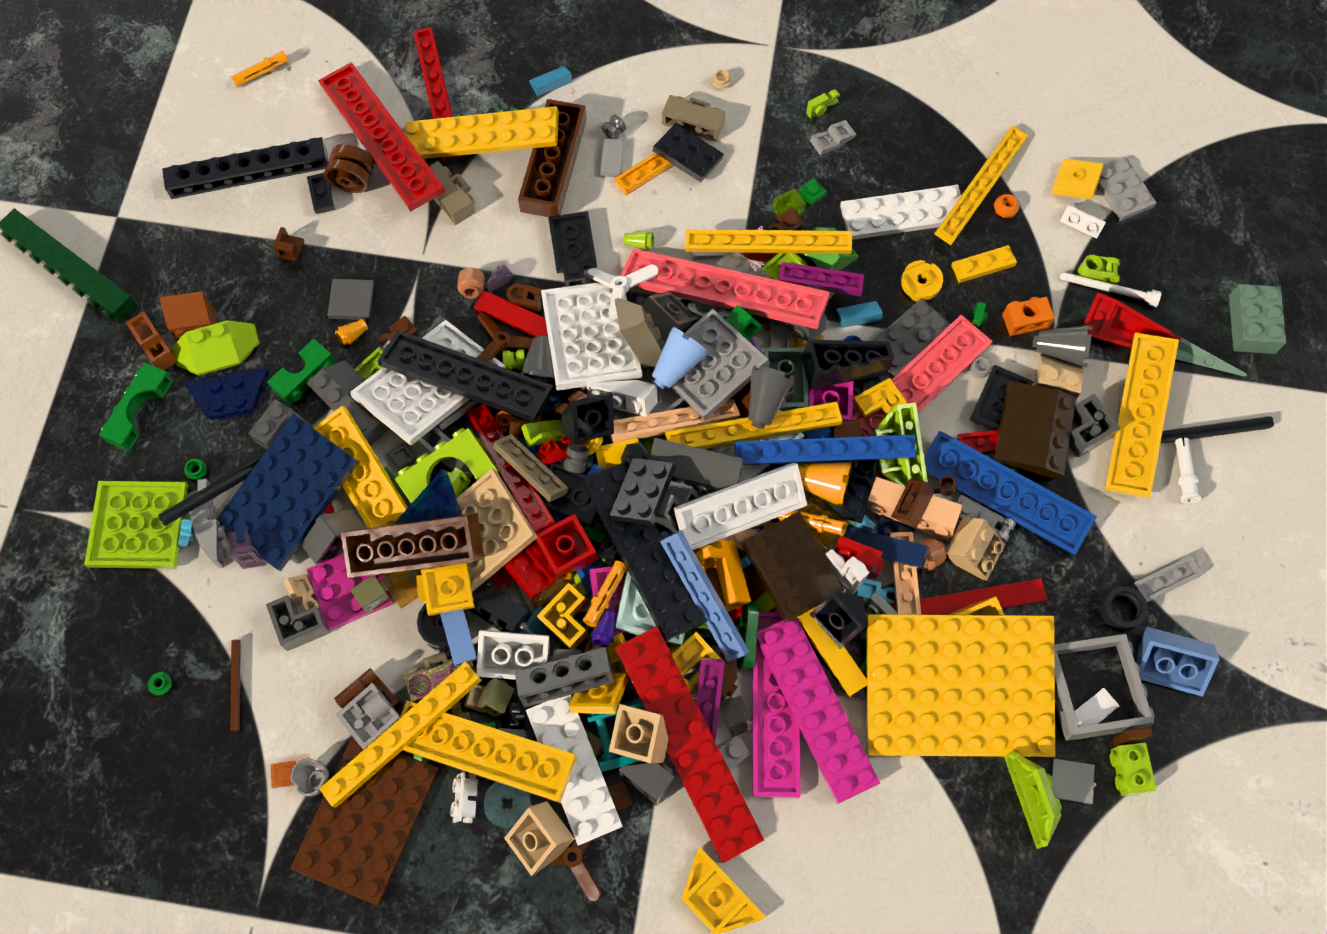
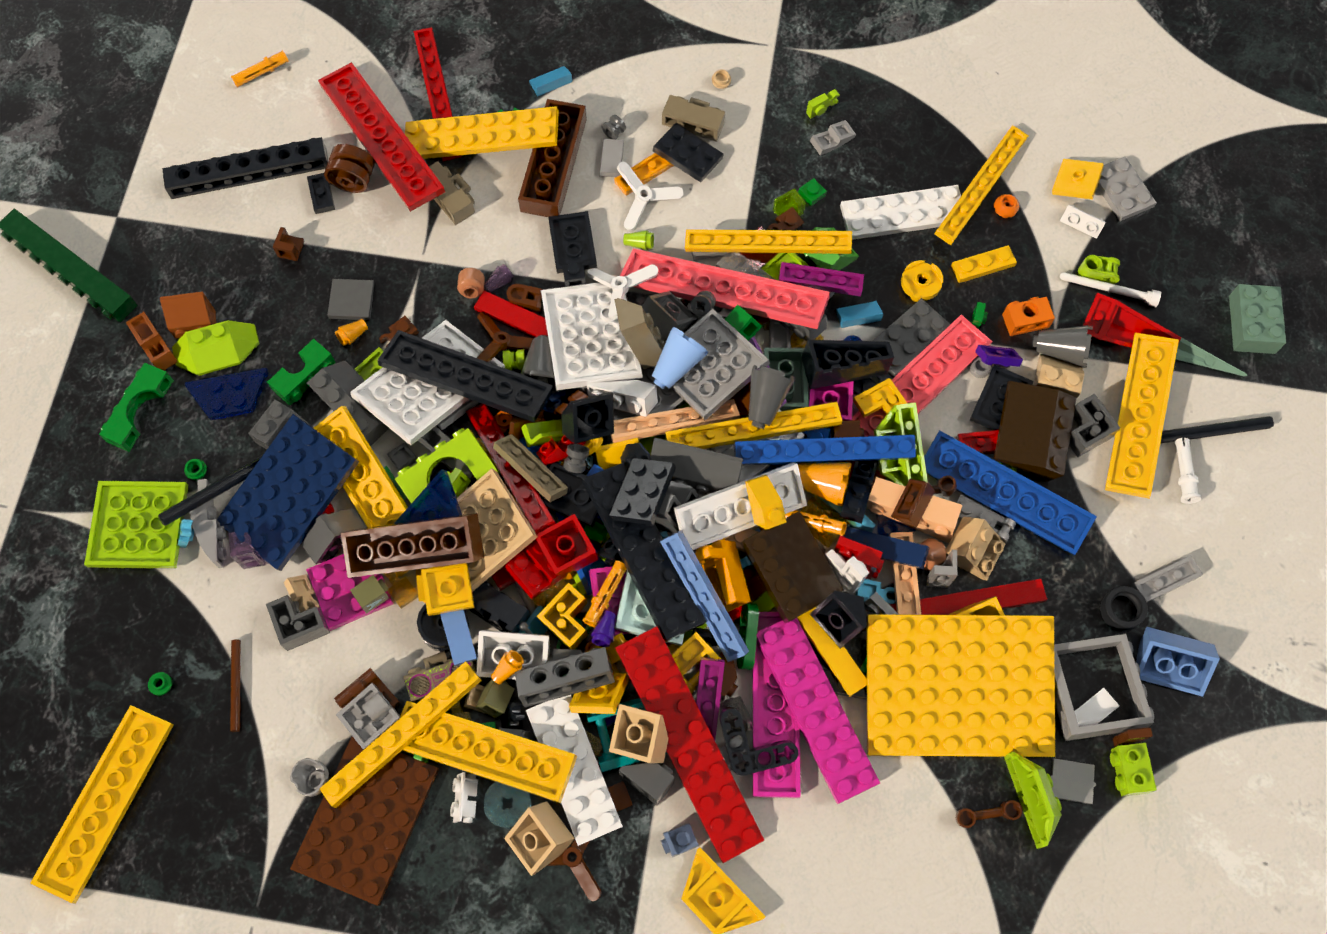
clear orange tile [271,761,296,789] -> none
none -> yellow plate [30,705,174,904]
none -> light orange cone [491,650,524,684]
none -> white piece [617,162,683,231]
none -> sand blue bracket [660,823,699,858]
none -> dark grey wheel [691,291,716,316]
none -> black beam [719,706,798,776]
none -> yellow slope [745,475,787,530]
none -> light grey panel [926,549,957,588]
none -> reddish brown bar [955,800,1022,828]
none -> dark purple plate [975,345,1023,367]

